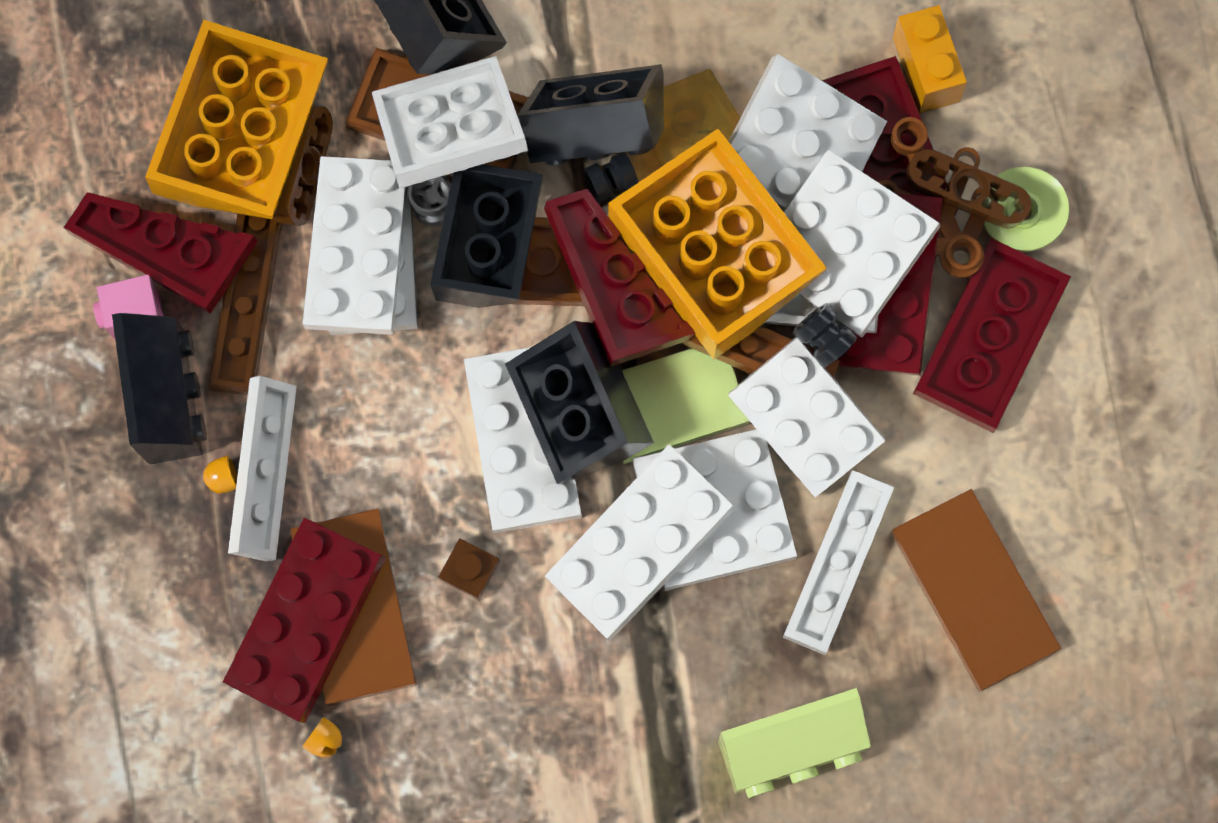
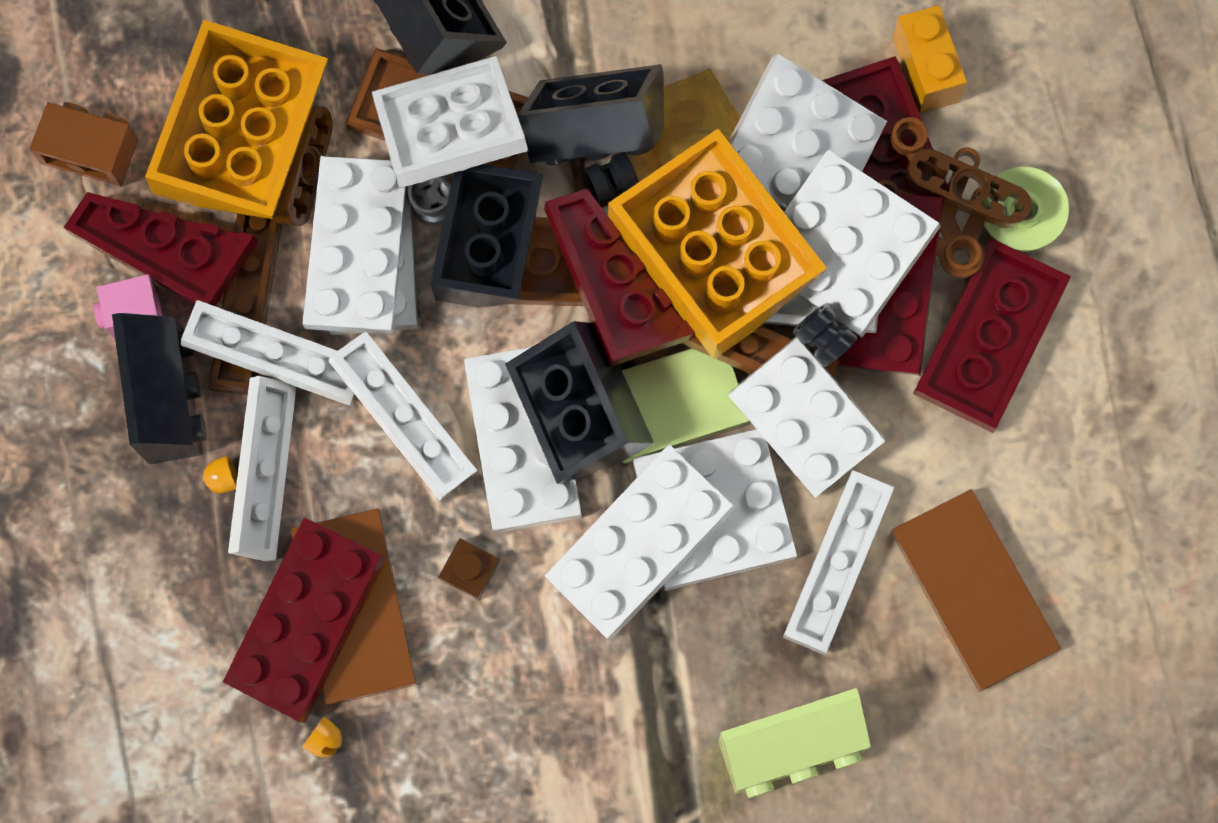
none -> dark orange brick [29,102,138,187]
none -> white plate [181,300,354,406]
none -> white plate [329,331,477,501]

